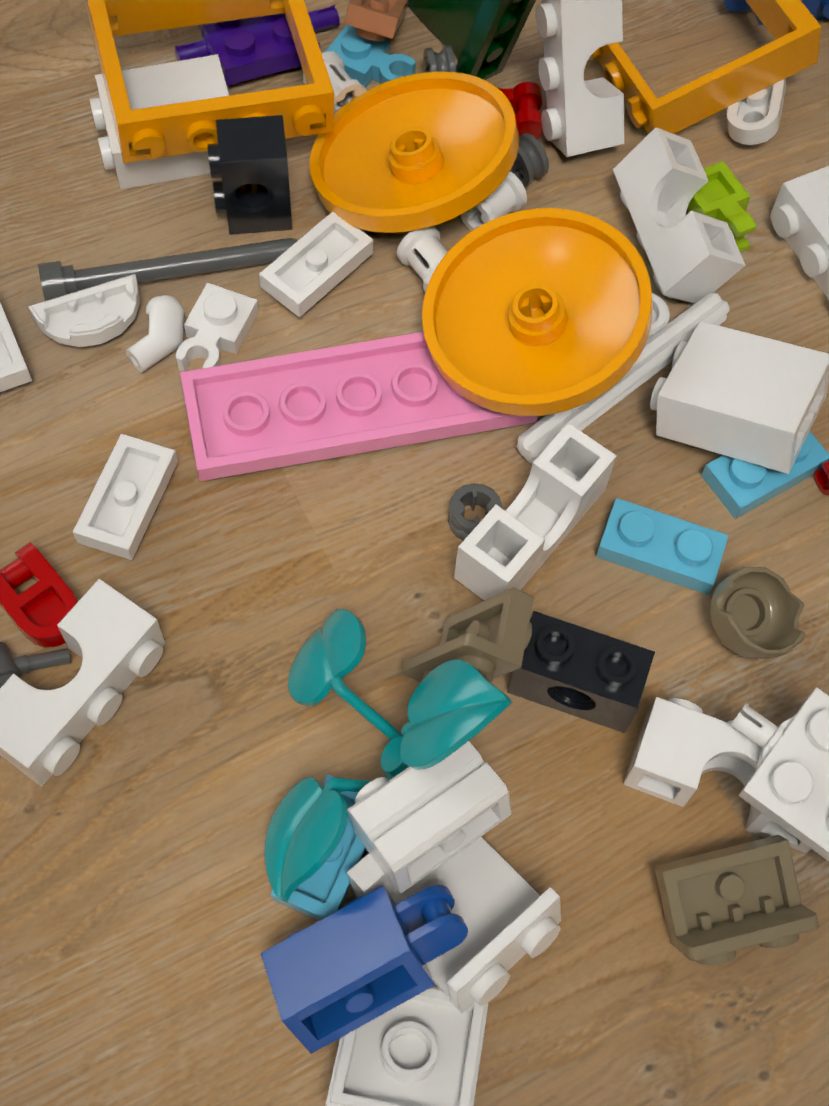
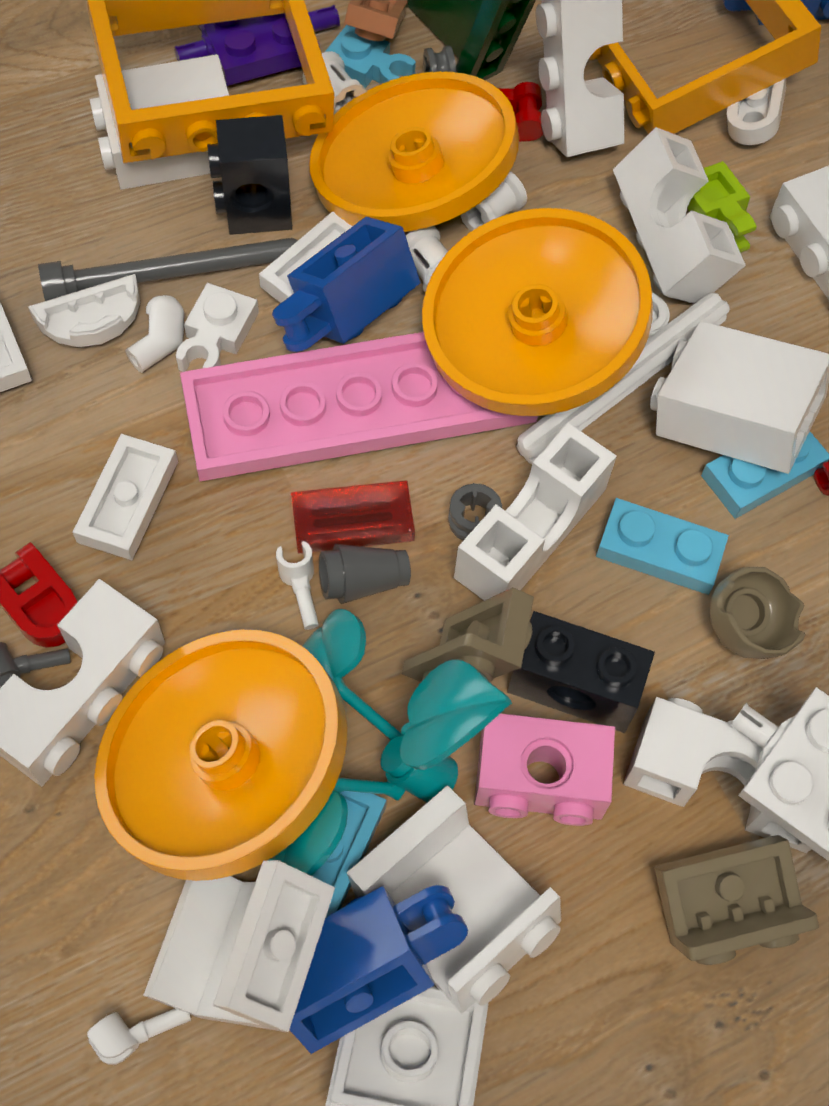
white brick [347,741,512,894] -> none
dark grey bush [510,133,549,188] -> none
none -> white hand [88,1008,191,1065]
none -> light orange dish [94,629,347,881]
none -> white panel [143,860,335,1032]
none -> blue brick [272,217,421,352]
none -> white hand [276,541,319,630]
none -> clear red tile [291,480,415,554]
none -> dark grey cone [319,544,411,604]
none -> bright pink brick [474,714,615,826]

